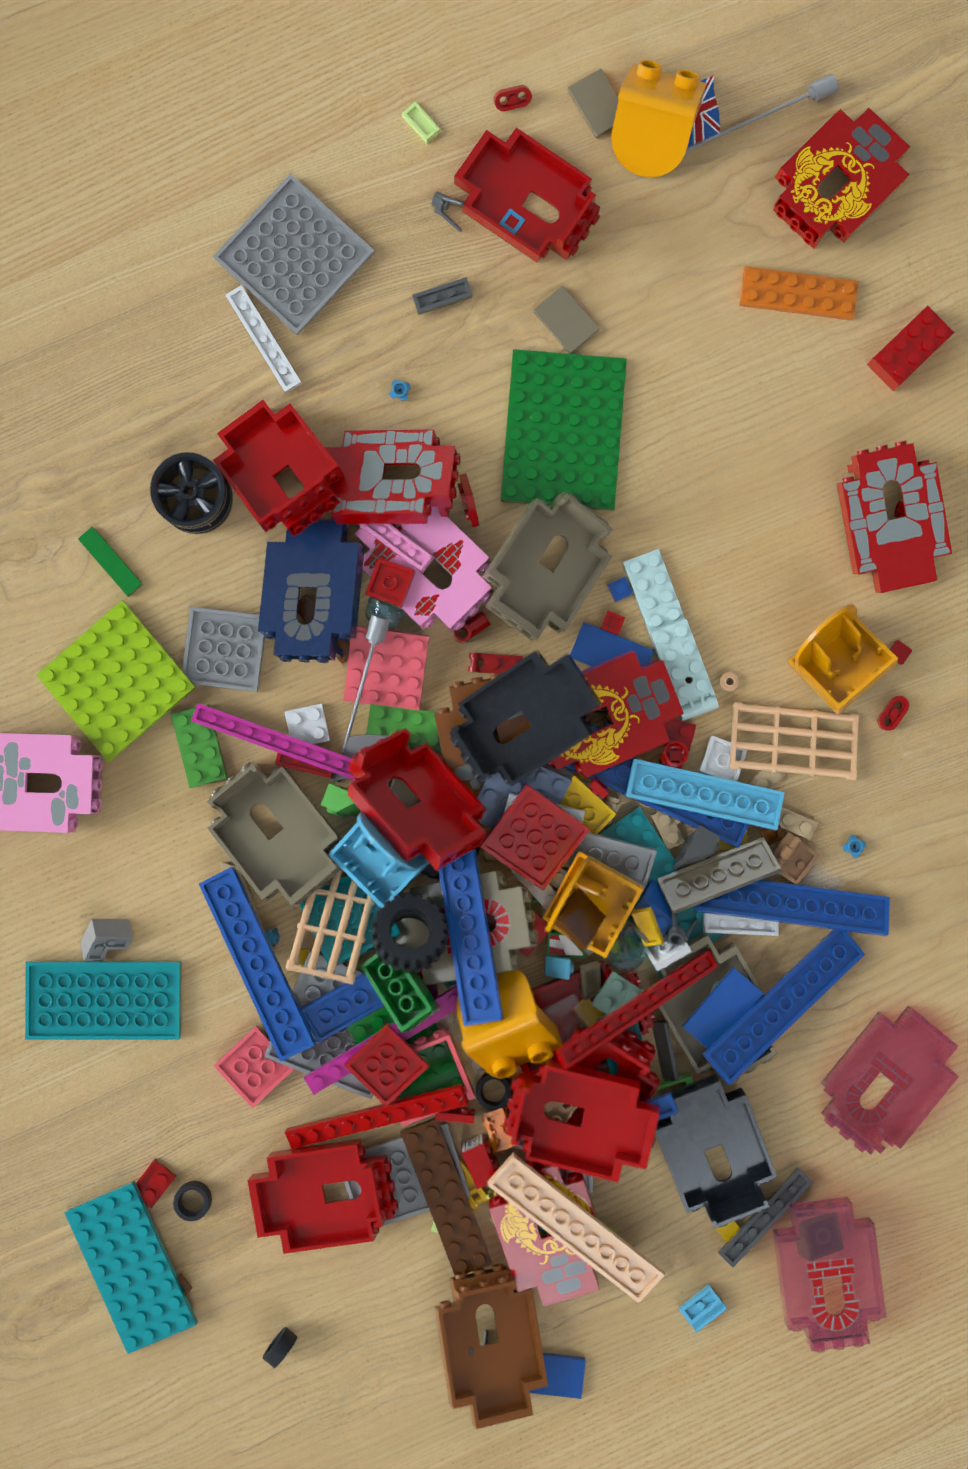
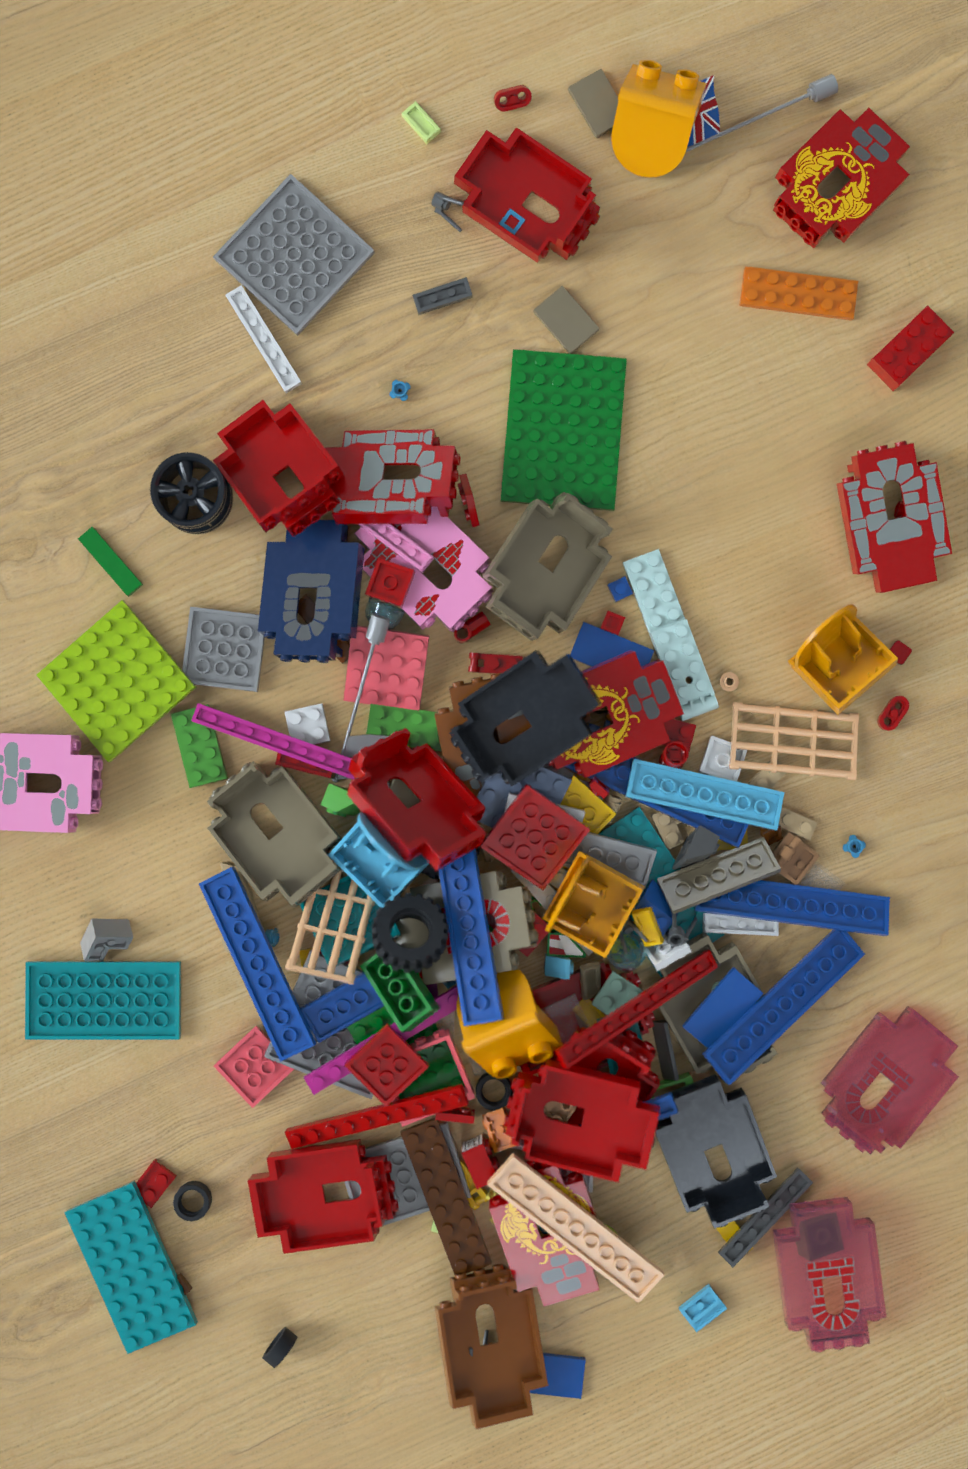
reddish brown tile [555,888,606,951] -> none

